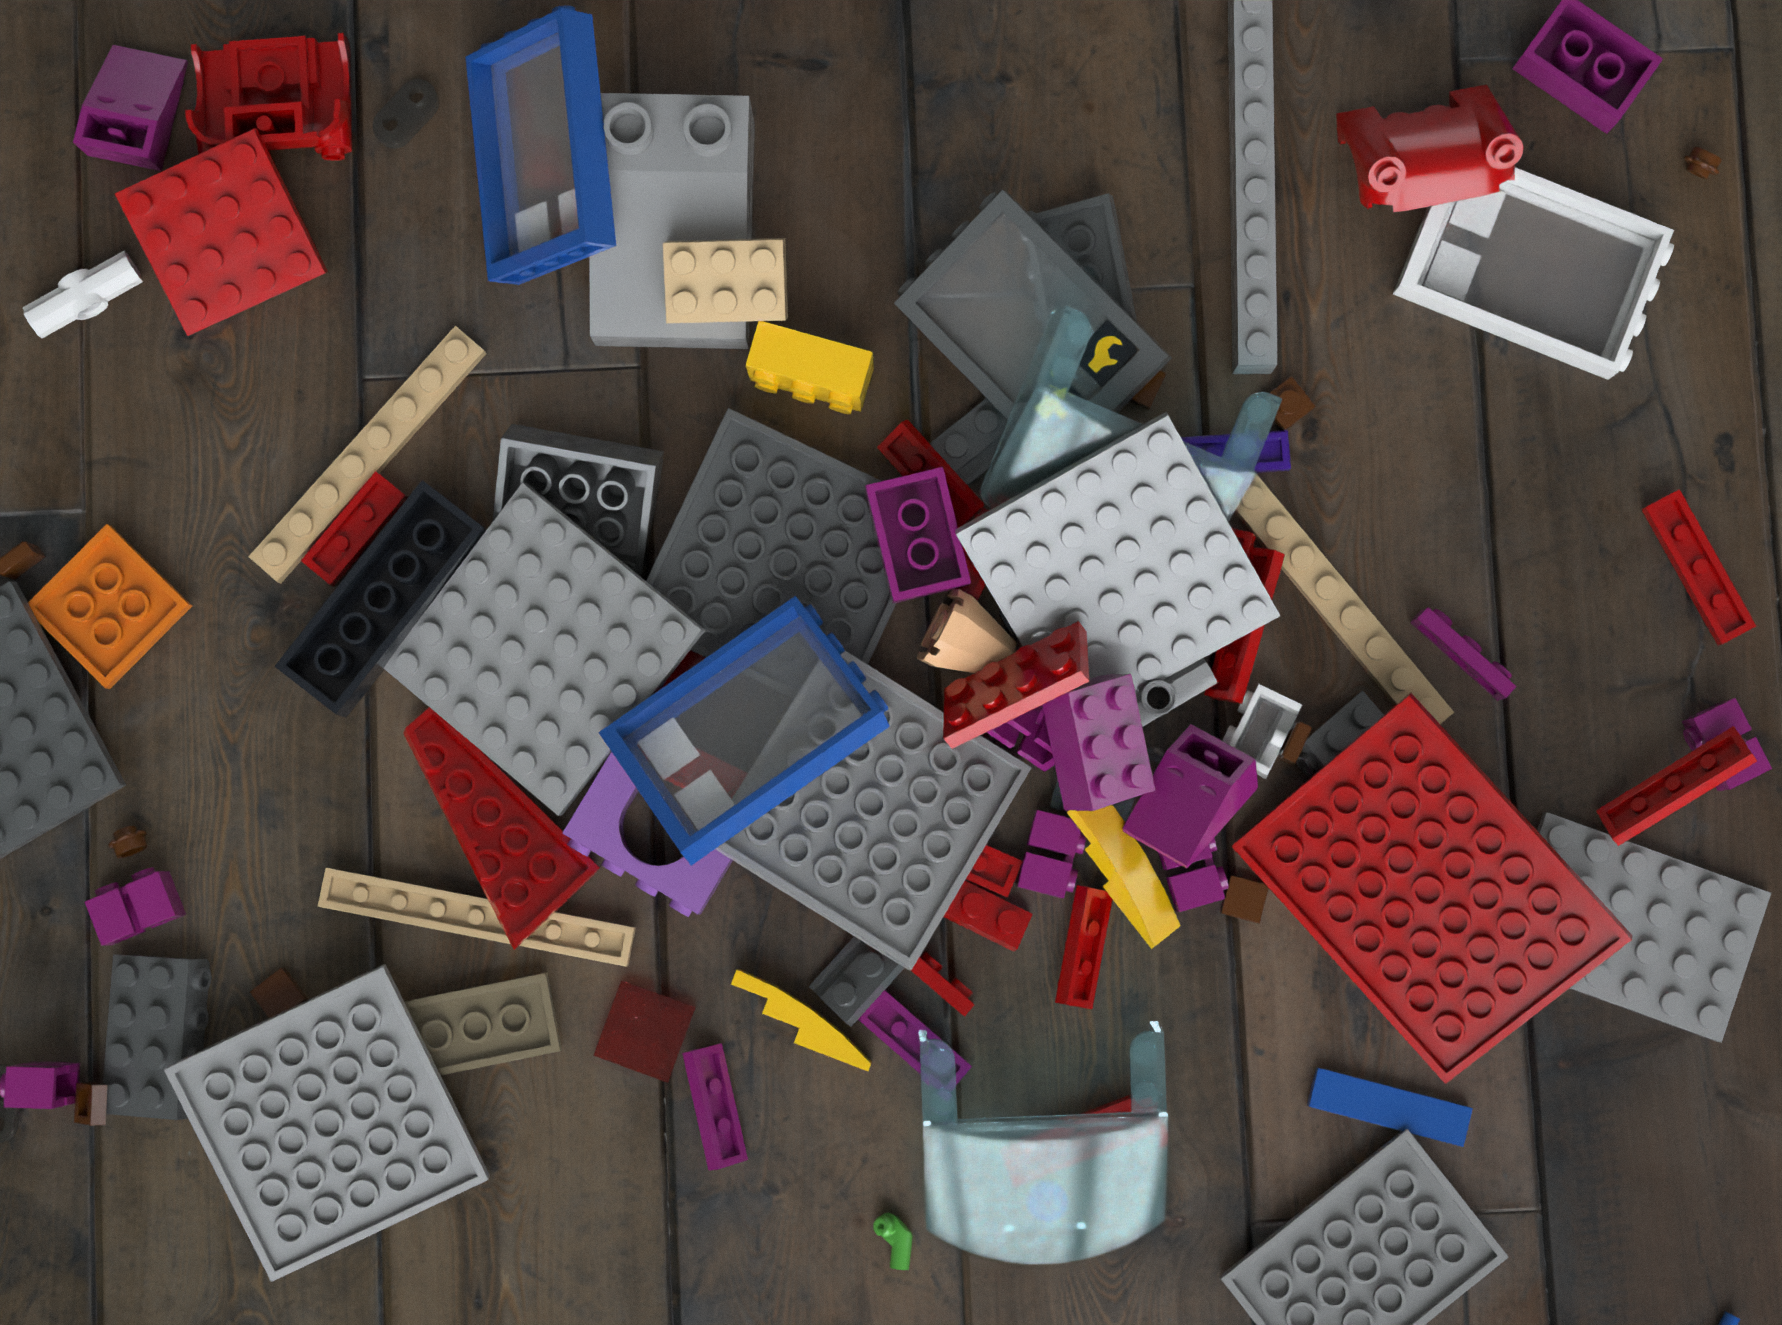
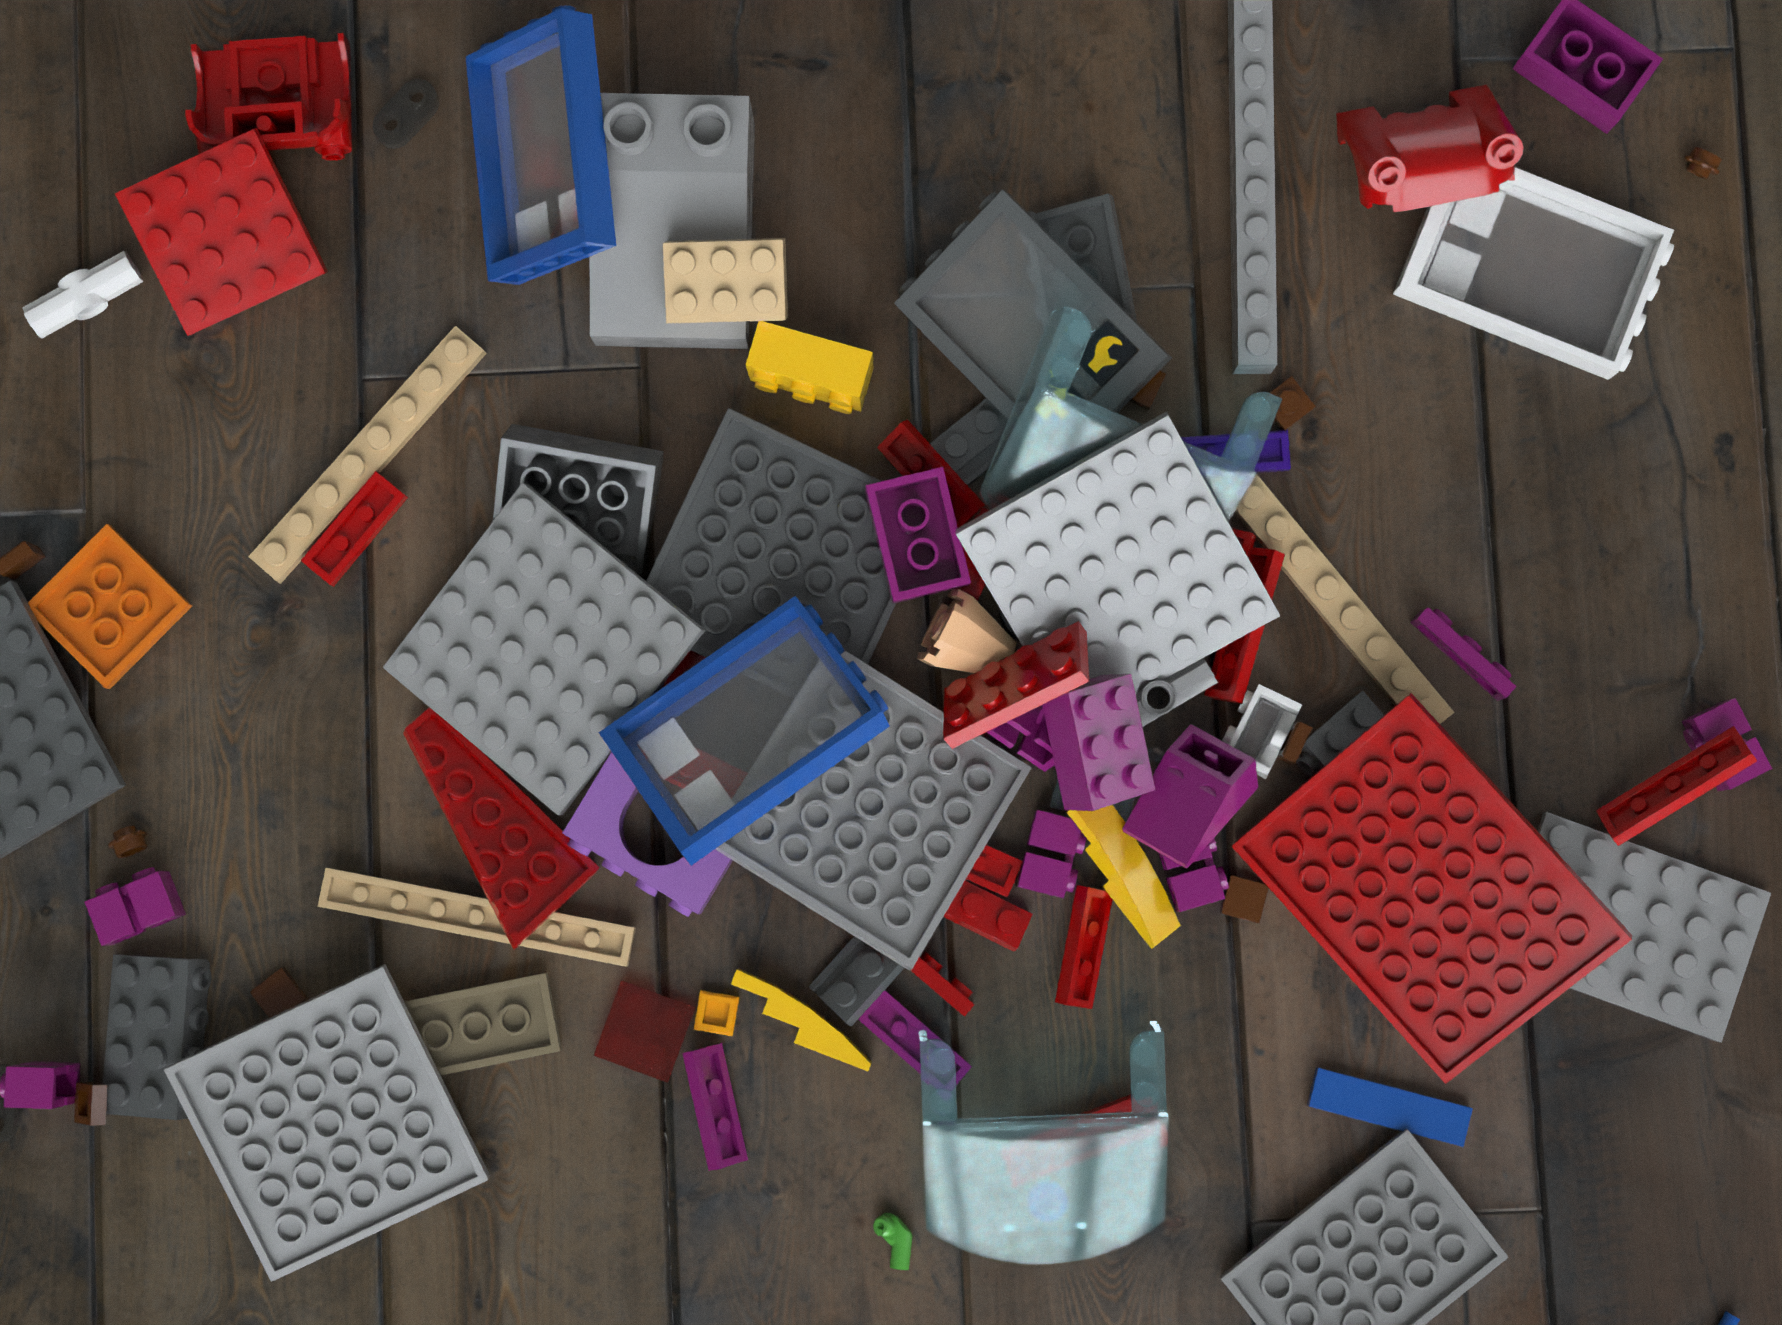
magenta slope [73,45,188,171] -> none
black brick [274,480,486,718] -> none
red plate [1641,489,1756,646] -> none
none -> light orange tile [693,990,740,1036]

